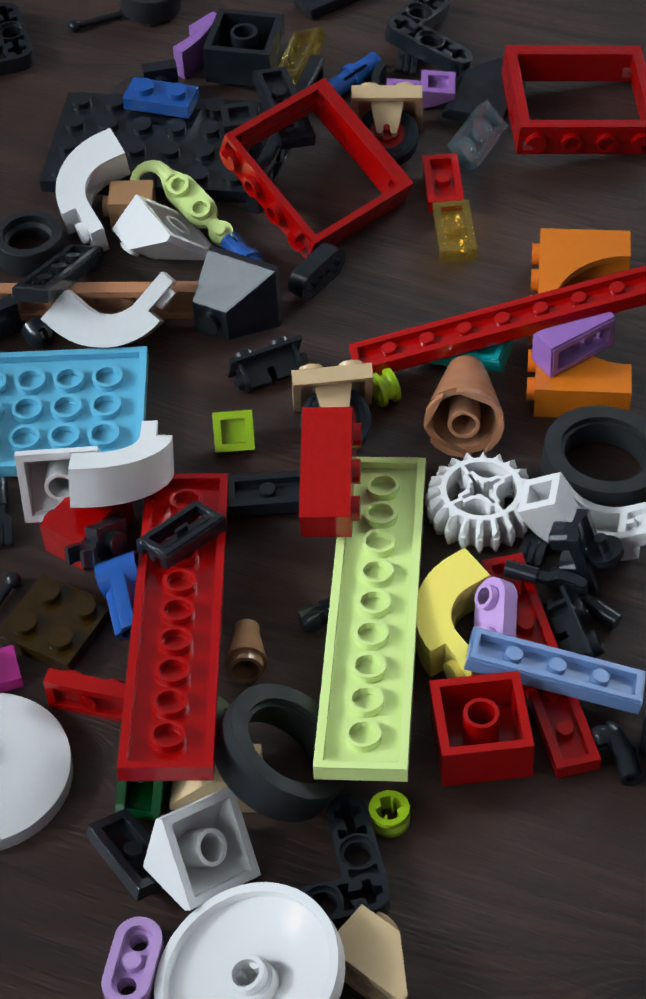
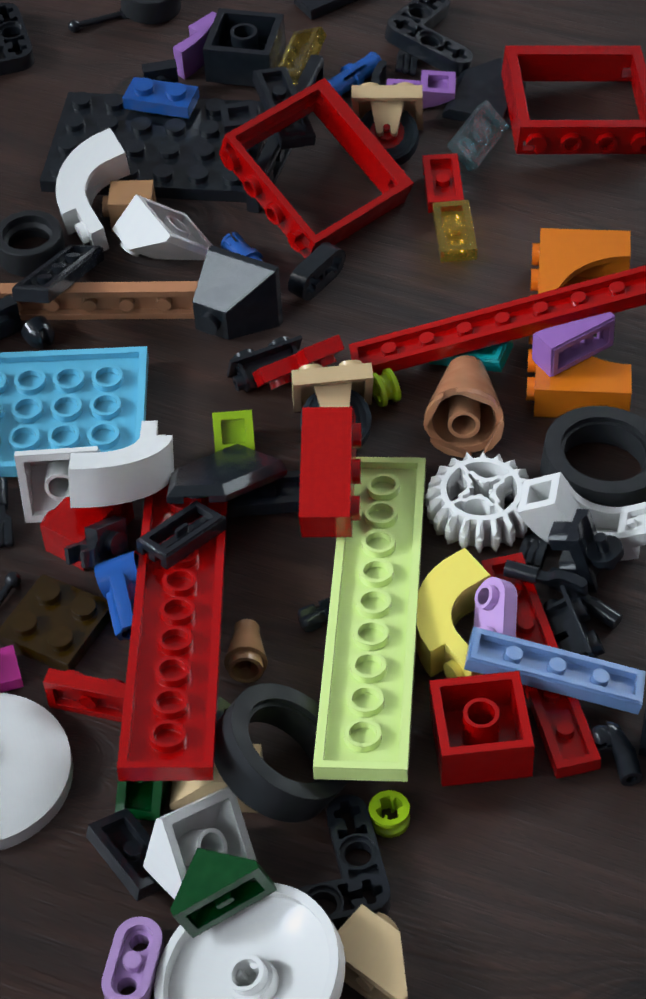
white arch [41,272,177,348] -> none
yellowish green piece [130,160,234,246] -> none
none -> black tile [166,444,287,504]
none -> dark green slope [170,848,277,938]
none -> red plate [252,334,345,390]

